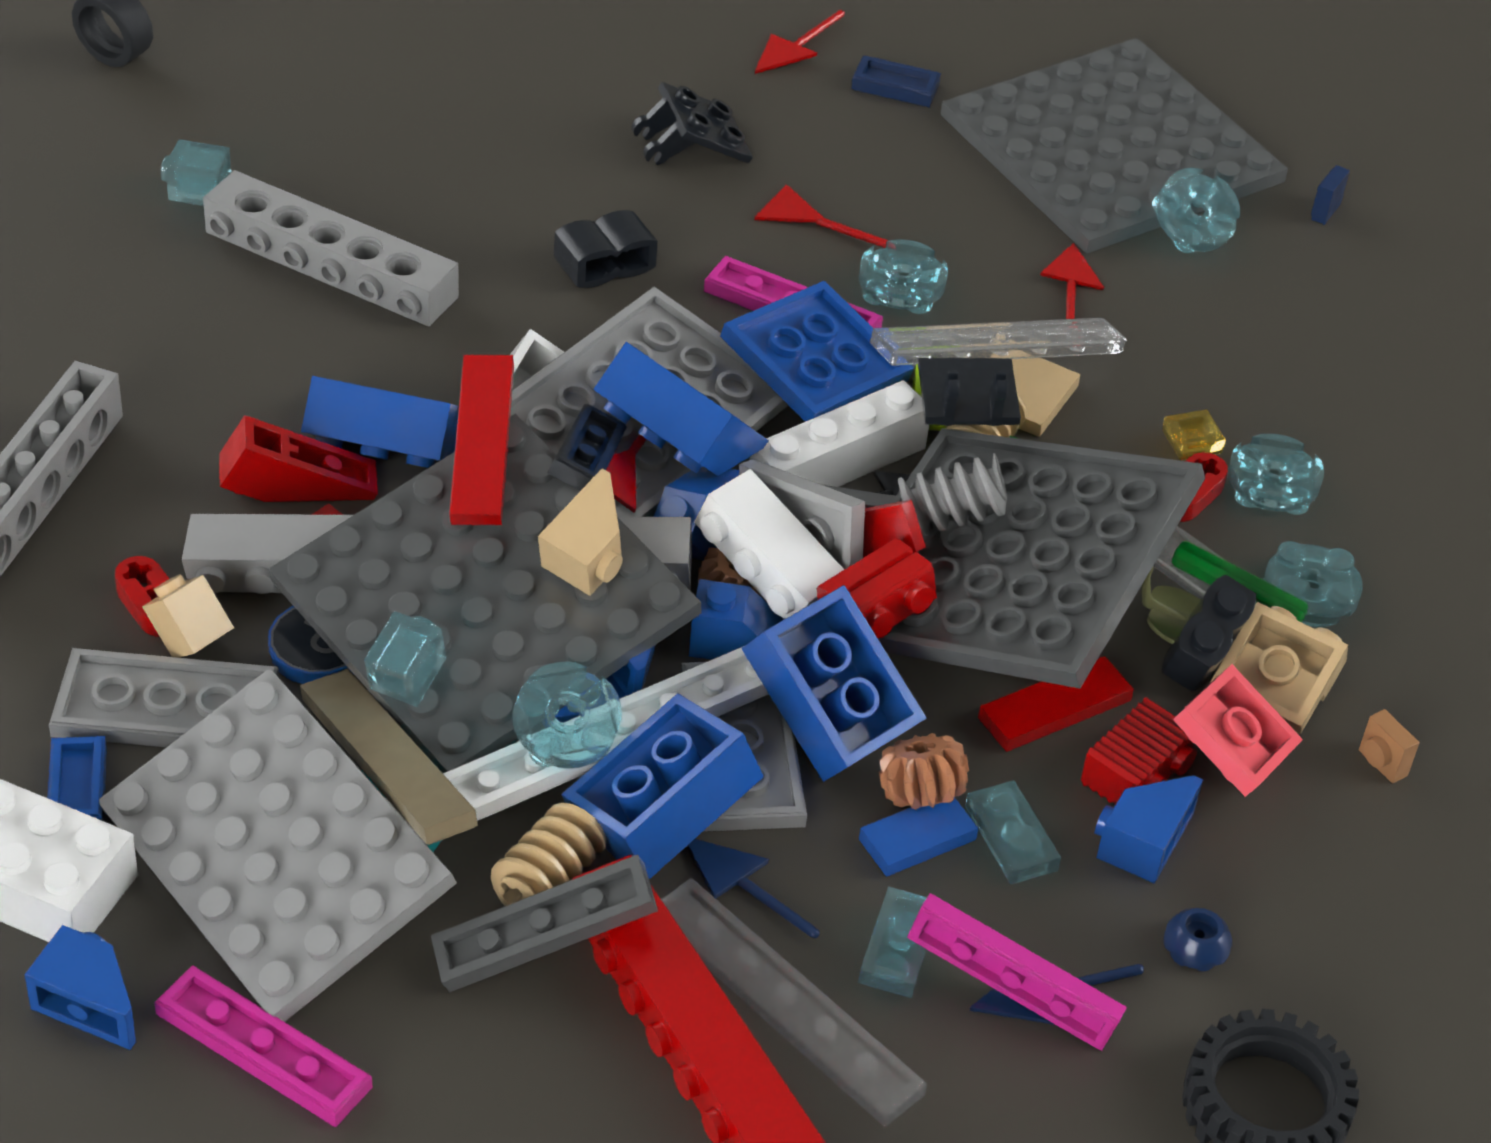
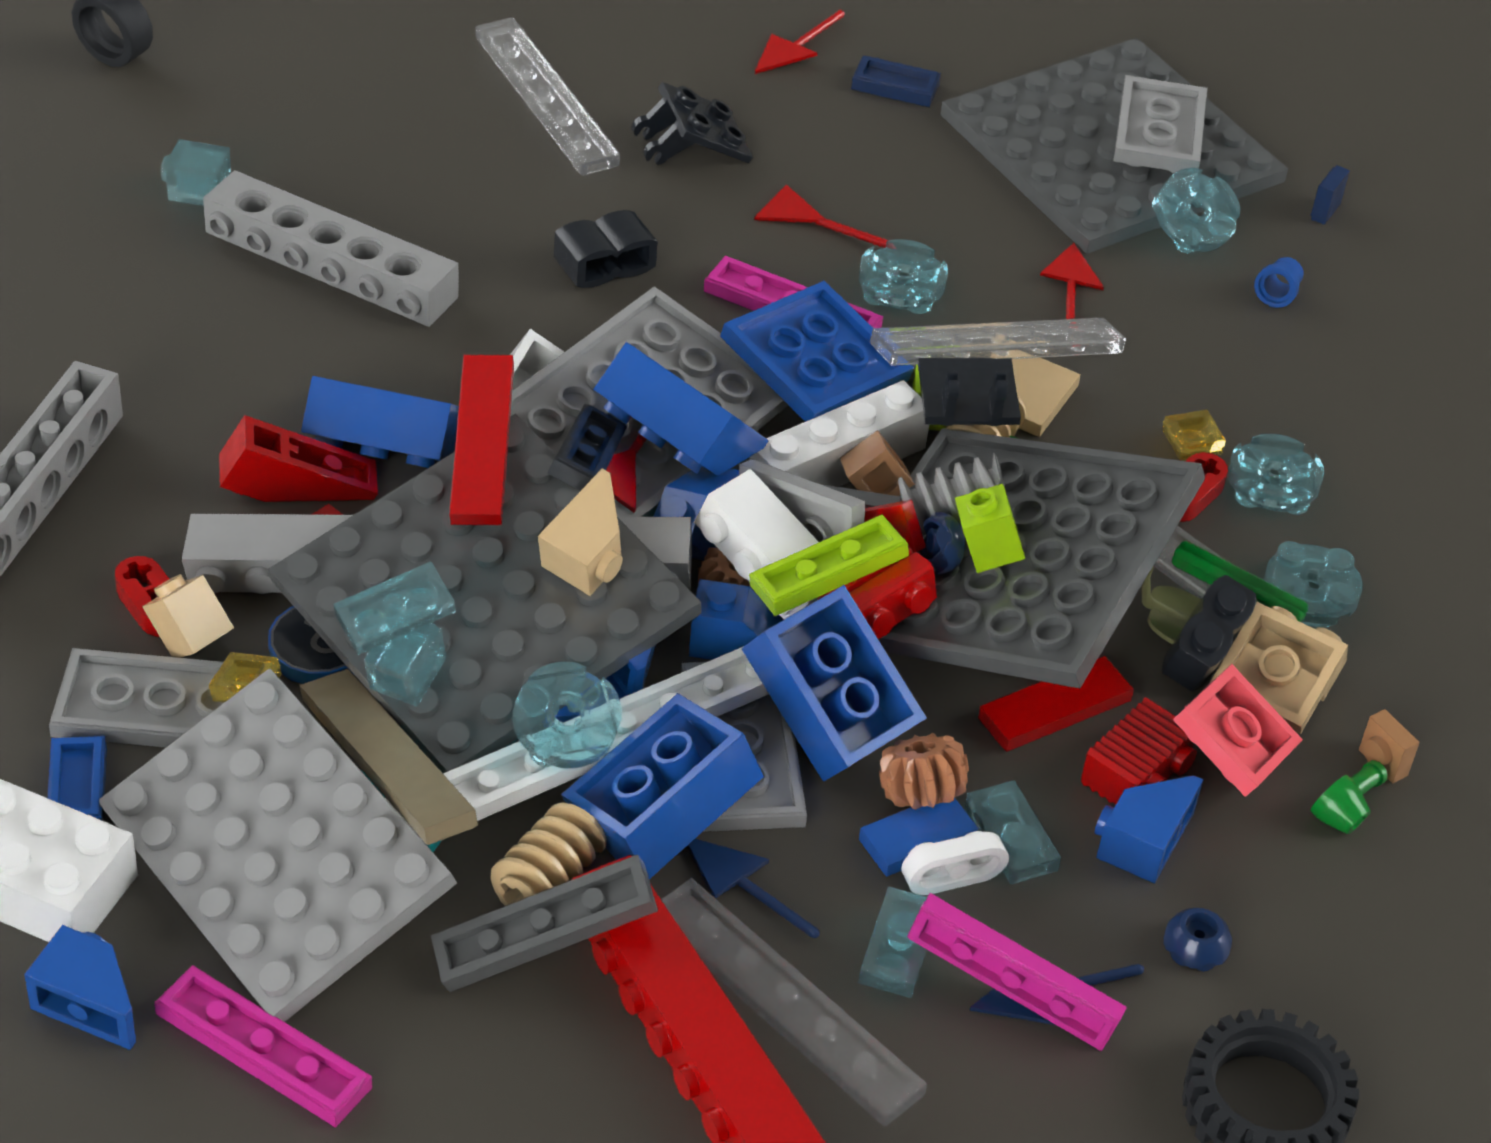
none -> clear yellow plate [208,652,282,703]
none -> clear light blue plate [333,561,456,655]
none -> clear tile [476,17,620,176]
none -> lime tile [749,515,909,616]
none -> medium nougat brick [840,430,915,496]
none -> white plate [901,831,1009,895]
none -> dark blue plate [920,512,965,575]
none -> lime brick [955,484,1025,573]
none -> light grey plate [1113,75,1207,175]
none -> blue piece [1254,257,1304,308]
none -> green bar [1310,760,1388,834]

